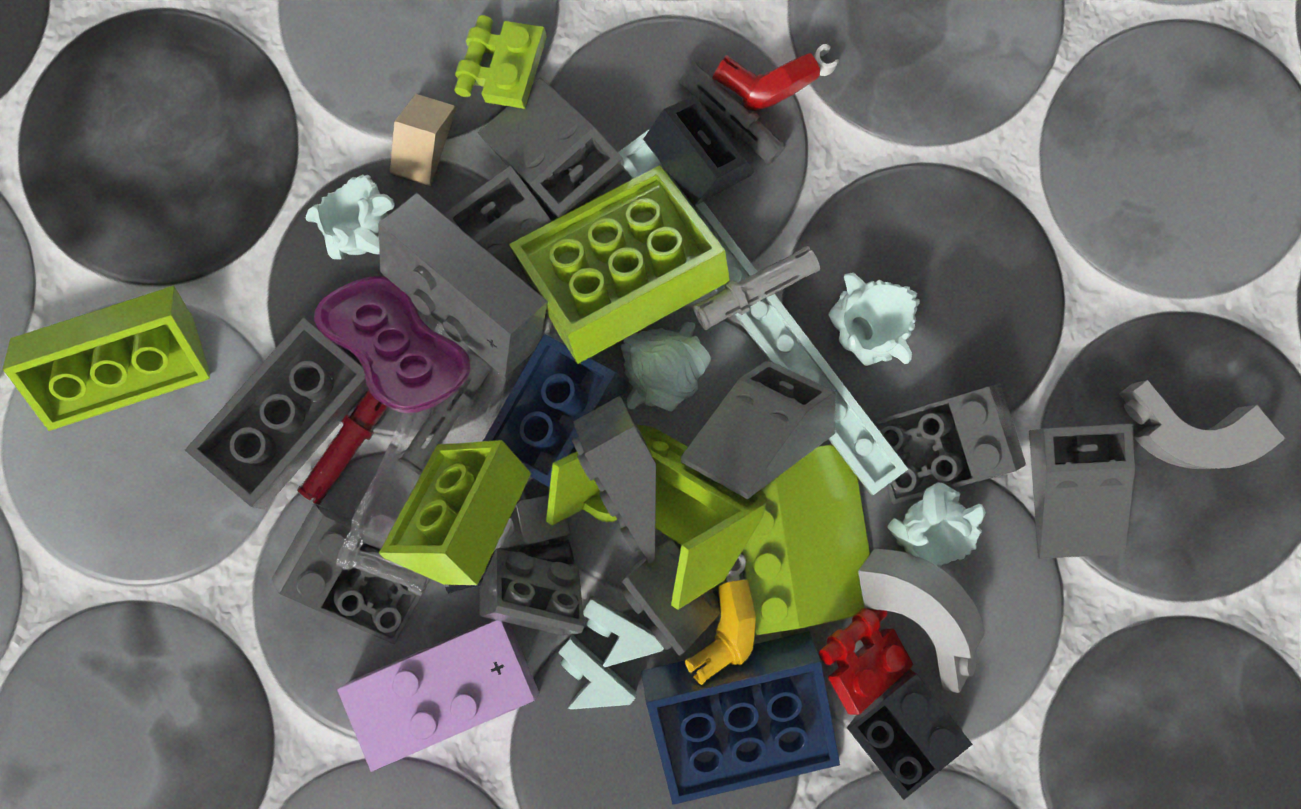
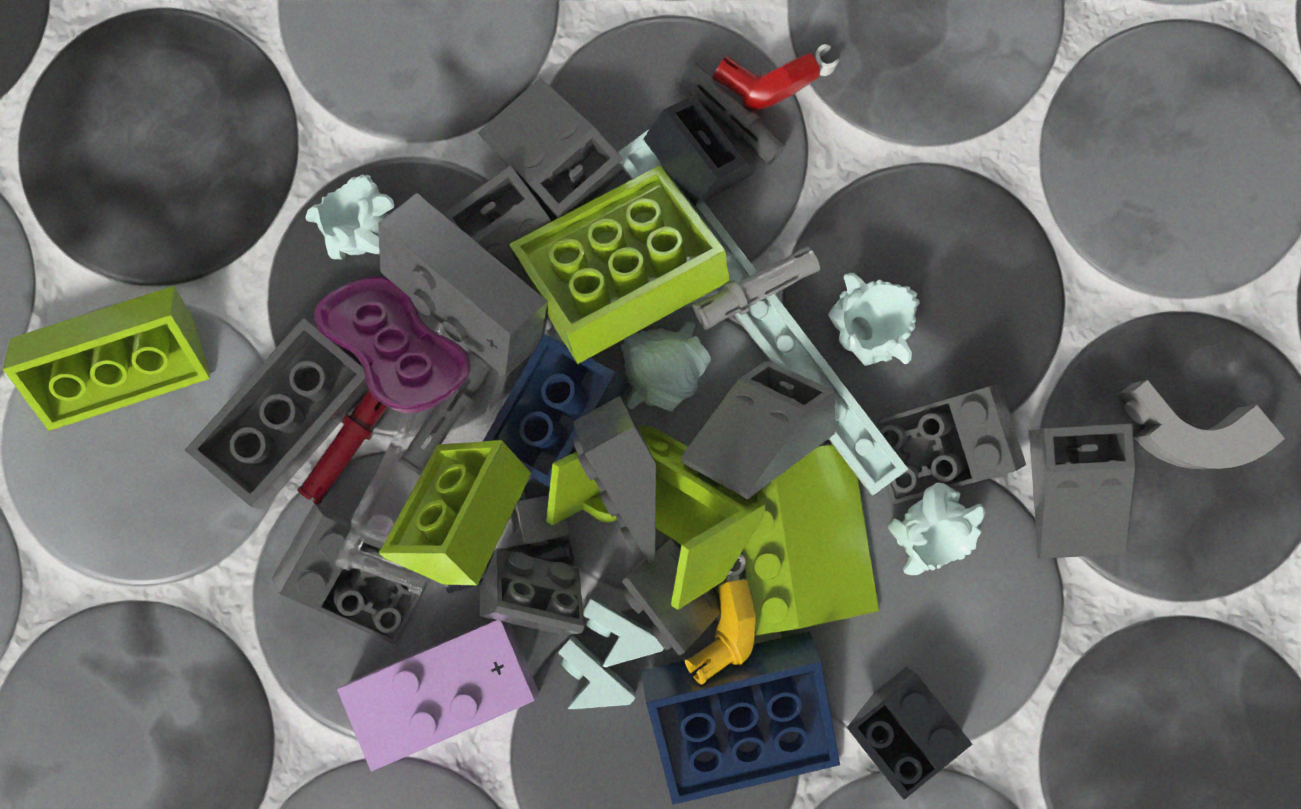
tan slope [390,94,457,186] -> none
lime plate [454,15,547,109] -> none
red plate [819,608,913,715] -> none
light grey arch [858,548,985,693] -> none

